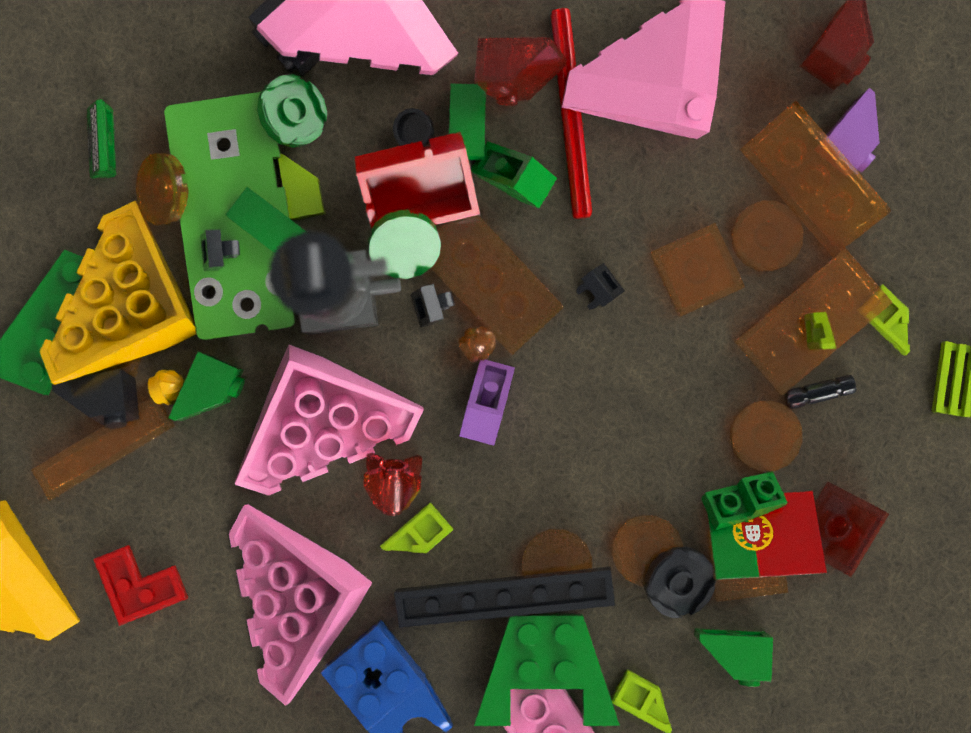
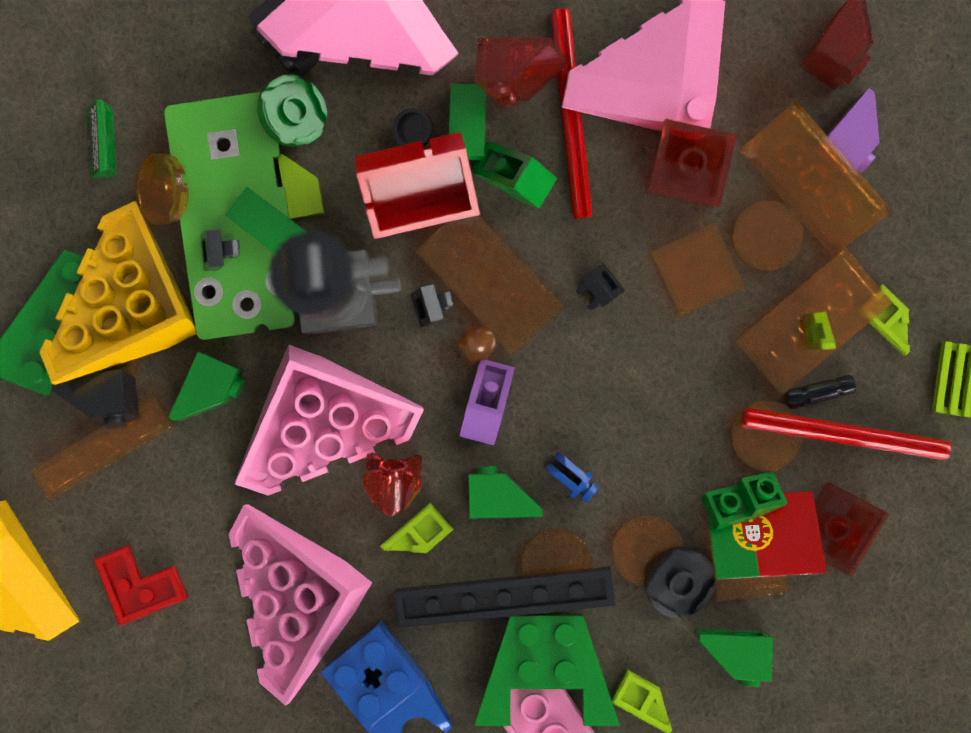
yellow plate [148,369,185,405] -> none
tile [368,210,441,279] -> none
none -> green slope [469,466,543,519]
none -> blue arm [544,452,599,503]
none -> clear red slope [644,118,737,208]
none -> red axle [741,408,951,460]

